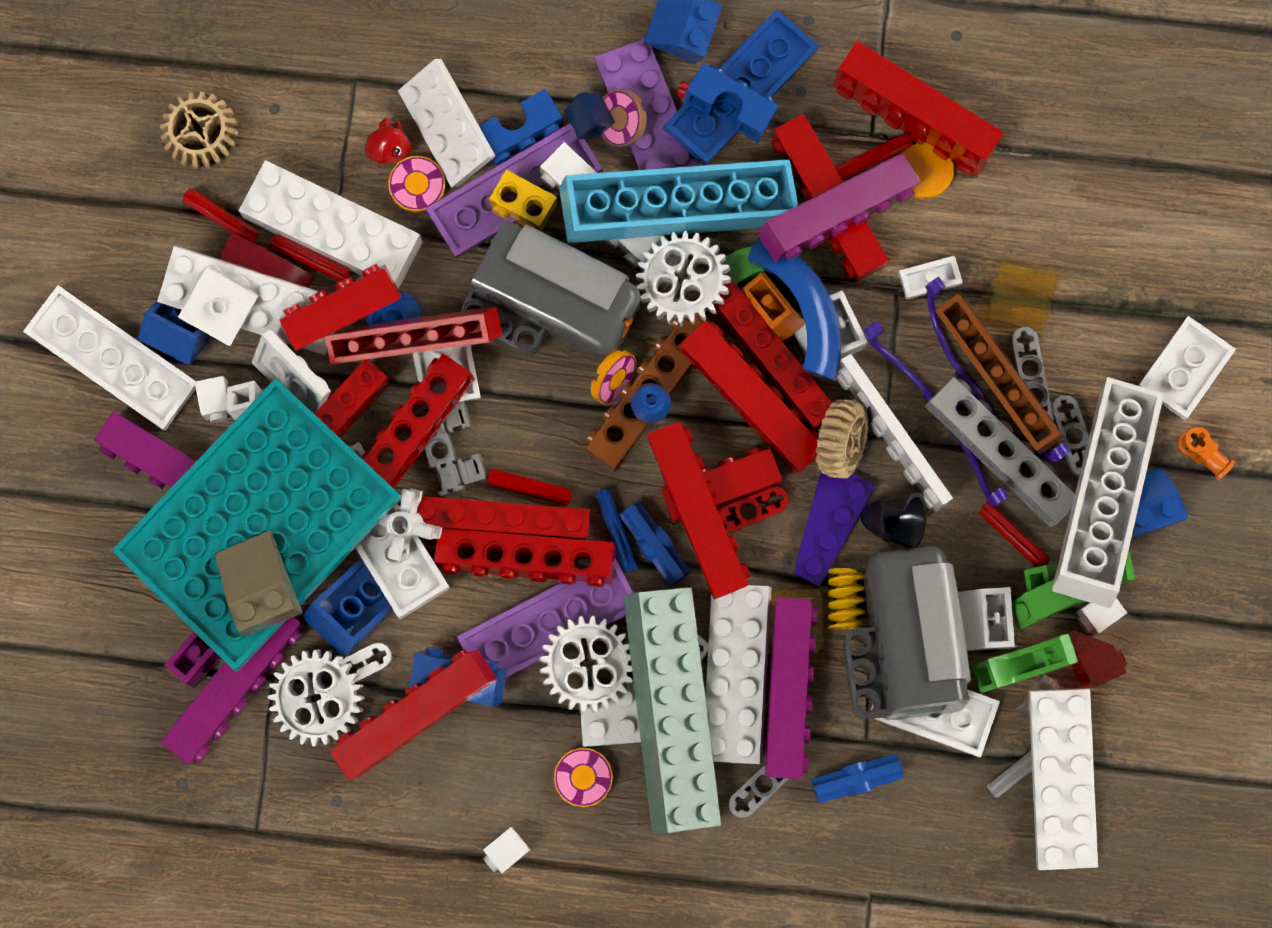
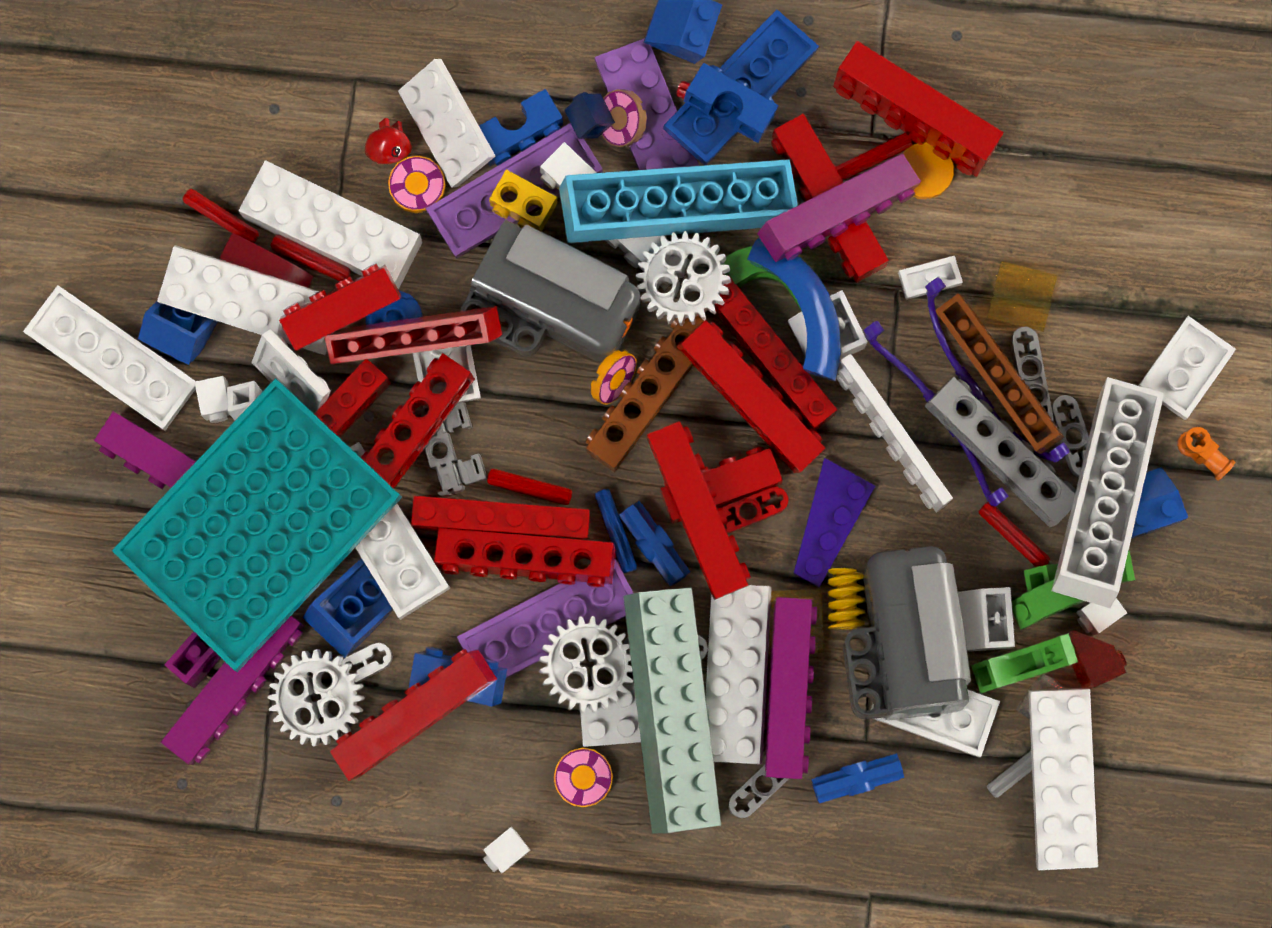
tan gear [160,92,238,169] -> none
white plate [178,266,259,346] -> none
dark tan slope [215,530,303,636] -> none
white pin [378,489,443,561] -> none
blue cone [631,383,671,423] -> none
orange brick [742,272,805,341] -> none
tan gear [815,399,869,478] -> none
black helmet [860,492,927,549] -> none

